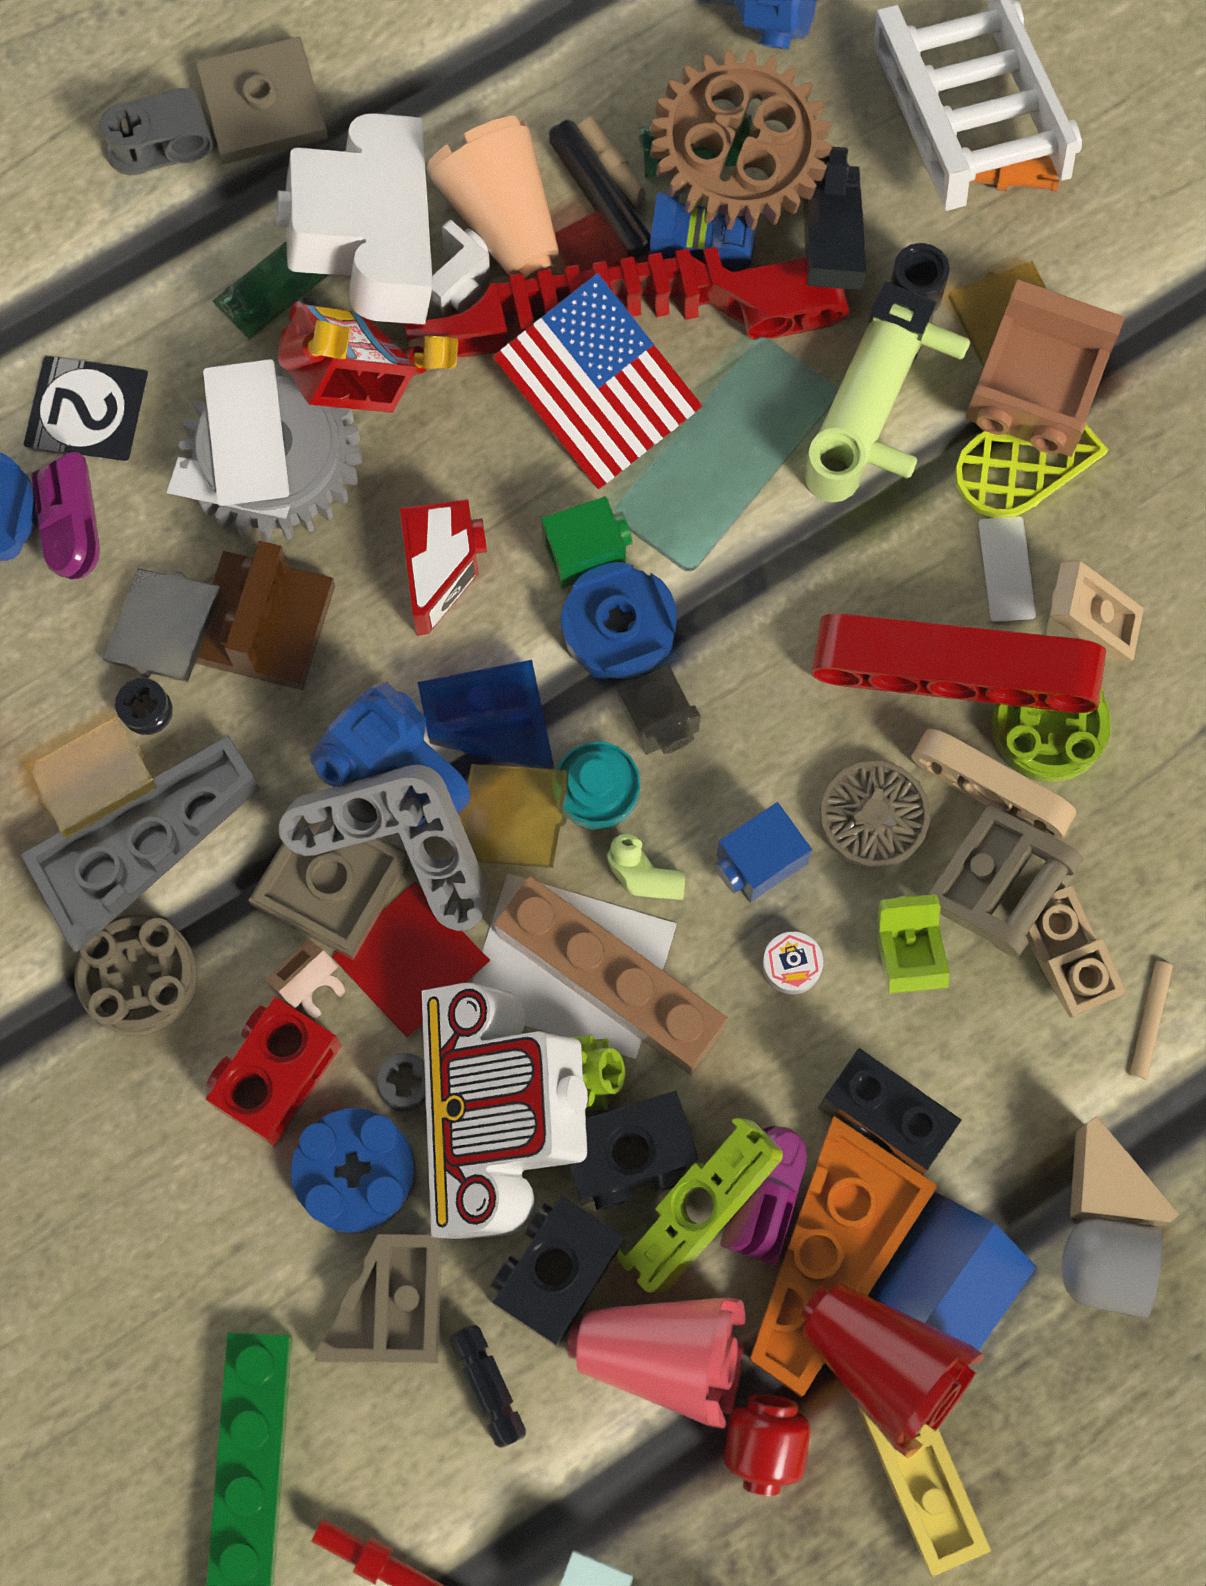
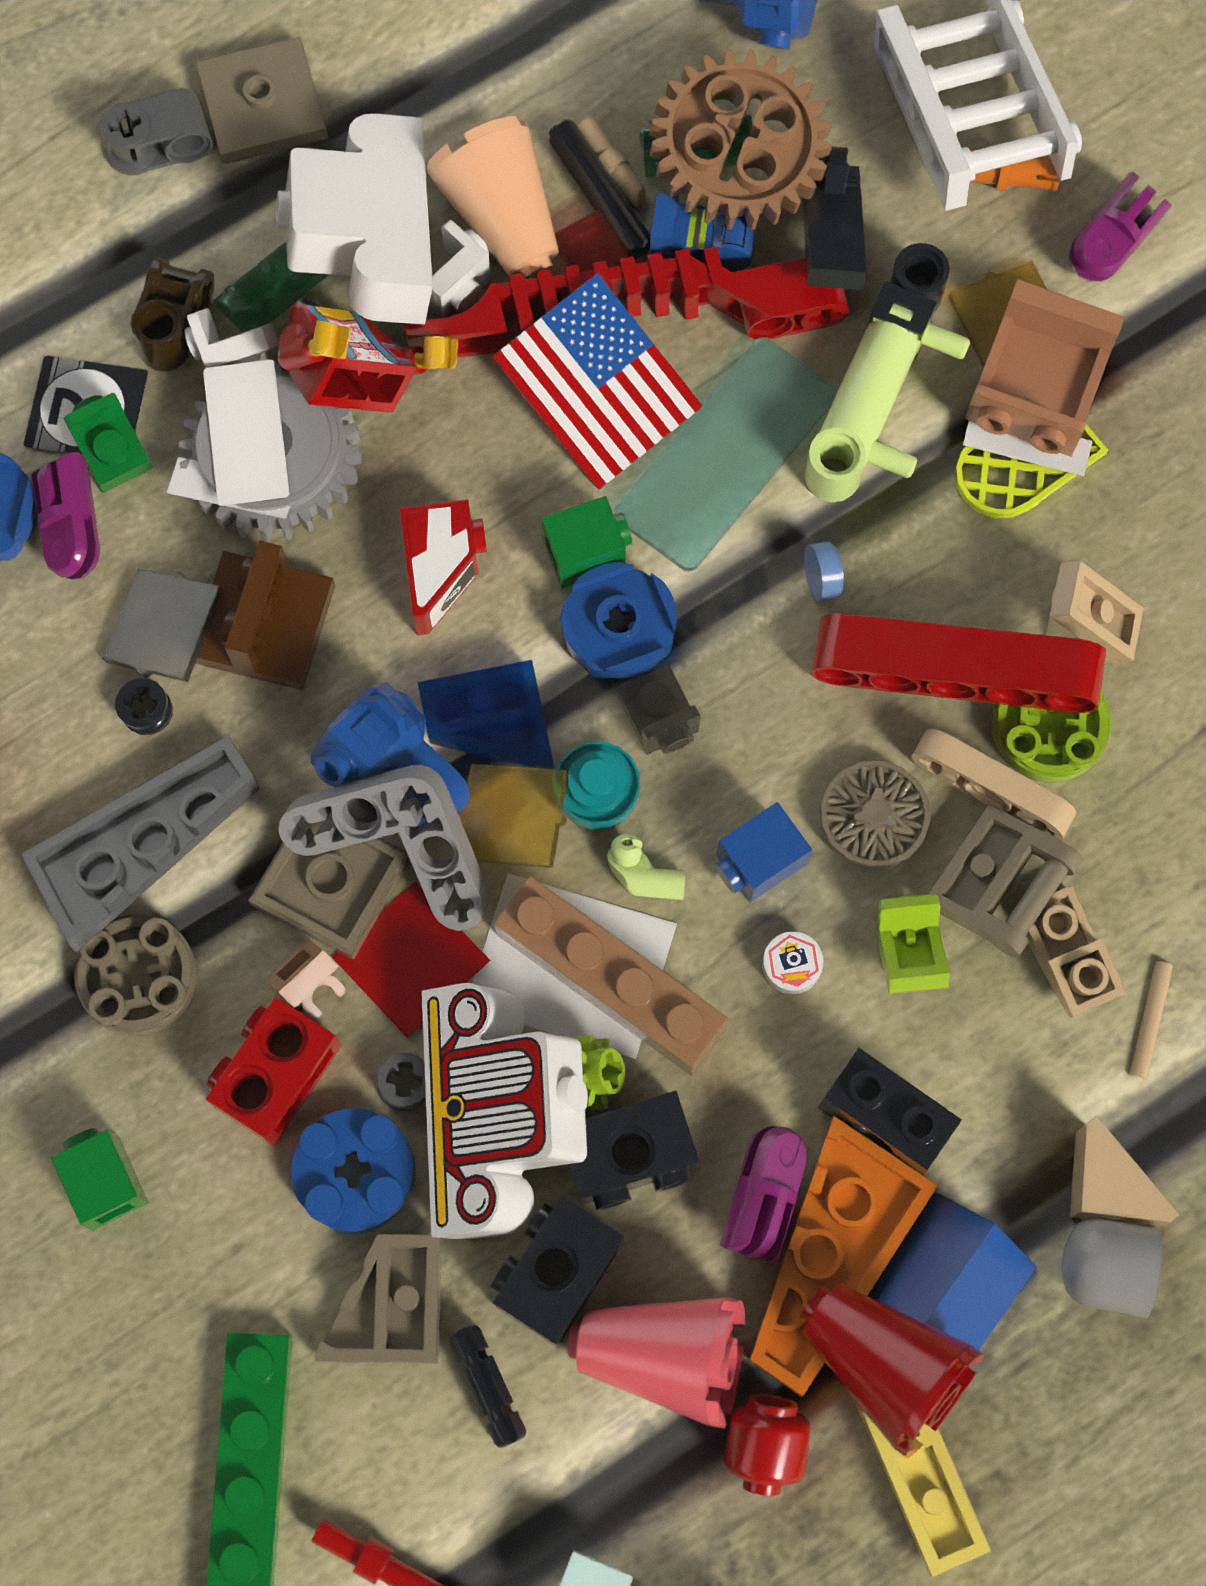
clear yellow piece [27,716,157,838] -> none
lime piece [617,1118,783,1293] -> none
white sticker [978,516,1036,622] -> none
none -> green brick [50,1128,149,1231]
none -> green bracket [63,393,153,493]
none -> dark brown piece [131,257,215,372]
none -> white bracket [185,308,279,368]
none -> medium blue tile [804,541,844,602]
none -> white sticker [963,420,1093,476]
none -> magenta arm [1069,171,1172,282]

